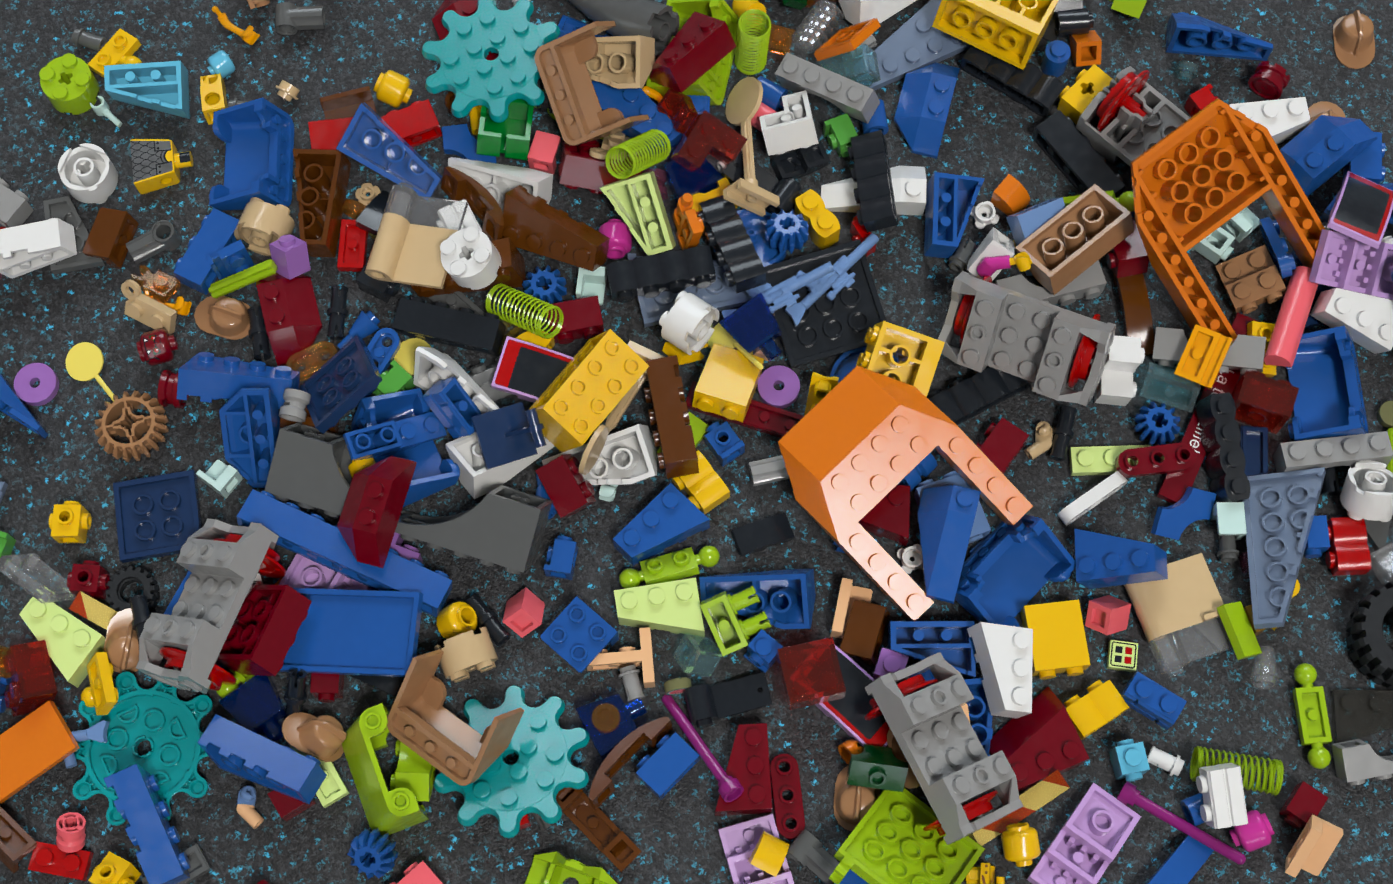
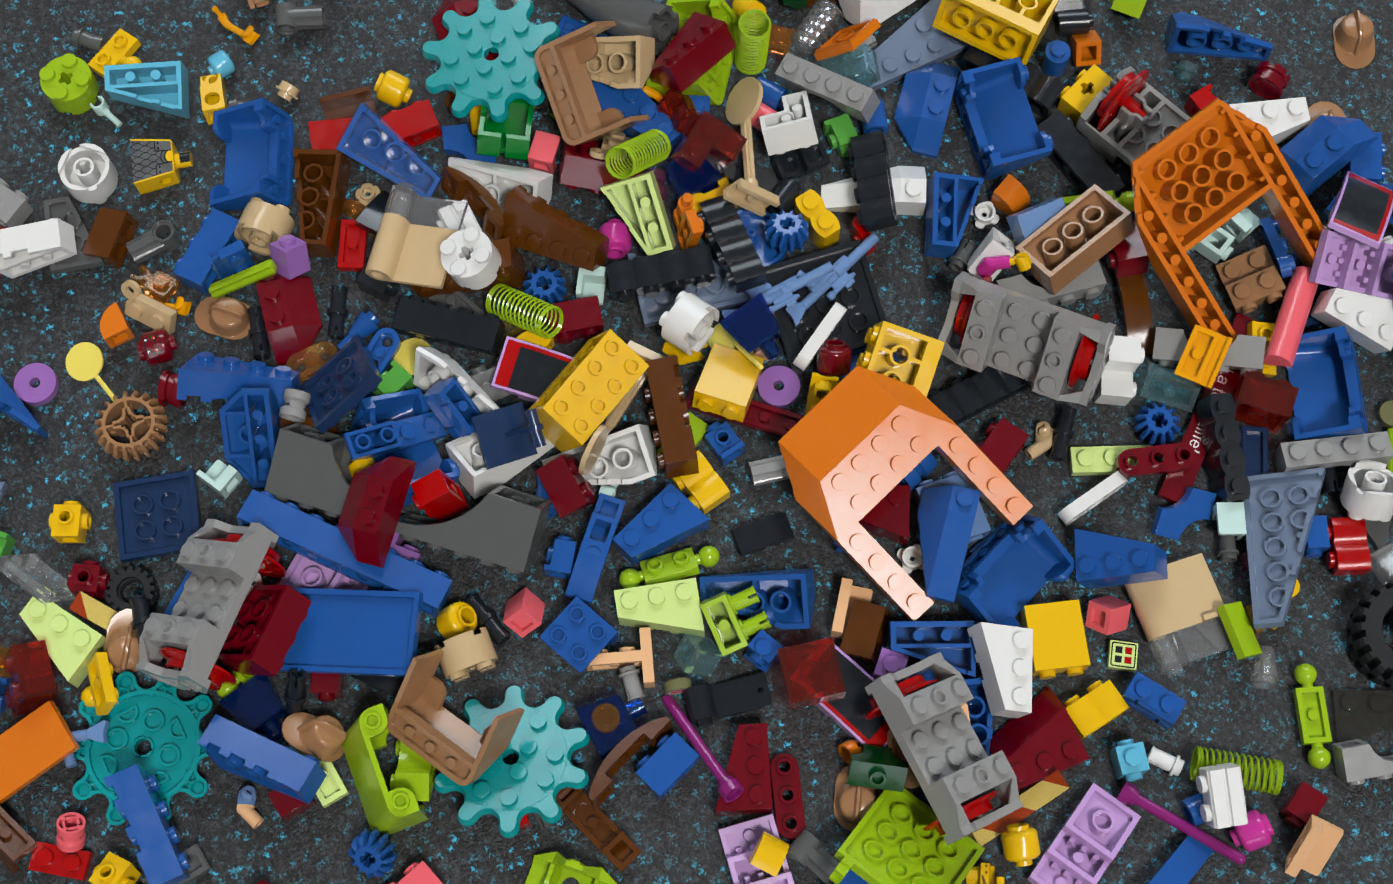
none -> orange brick [100,302,135,349]
none -> red brick [410,469,469,523]
none -> blue slope [565,493,626,604]
none -> white beam [793,302,847,371]
none -> dark red head [816,339,852,380]
none -> blue windscreen [954,57,1054,181]

